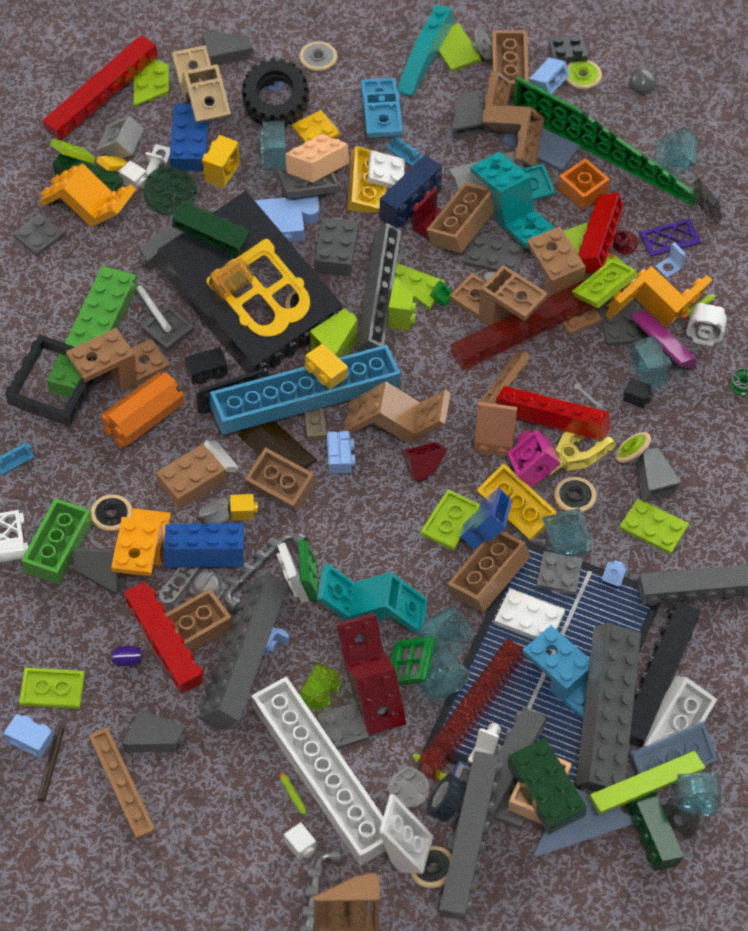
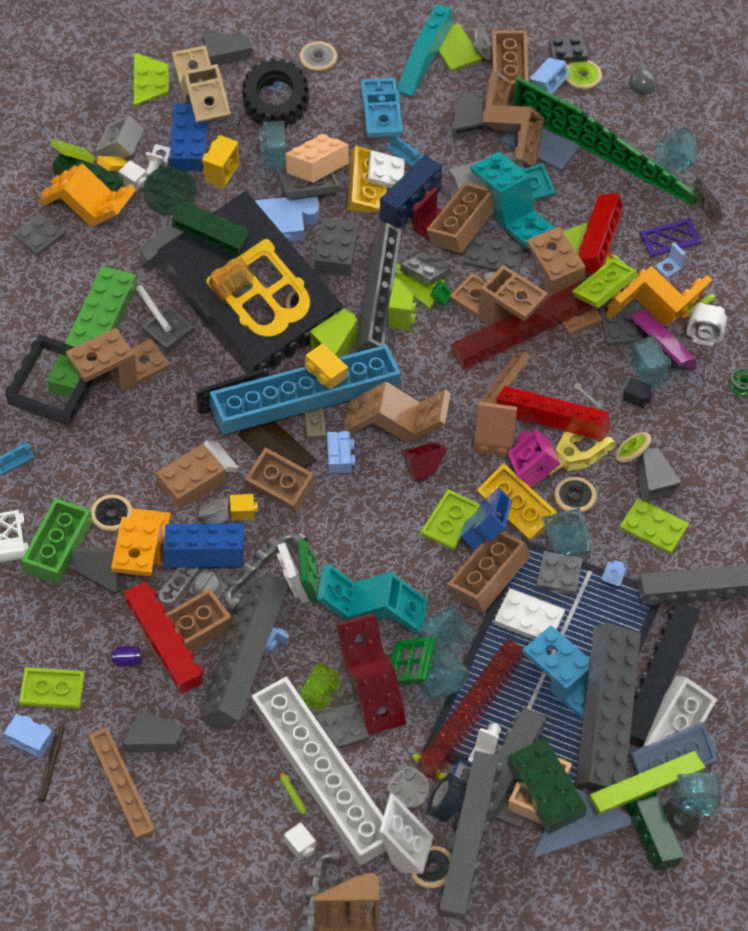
red brick [42,35,158,141] -> none
orange brick [100,372,185,448] -> none
black brick [185,347,228,384] -> none
yellow plate [292,110,340,144] -> none
orange brick [558,158,610,211] -> none
dark red piece [613,230,638,255] -> none
none -> flat silver plate [400,252,451,285]

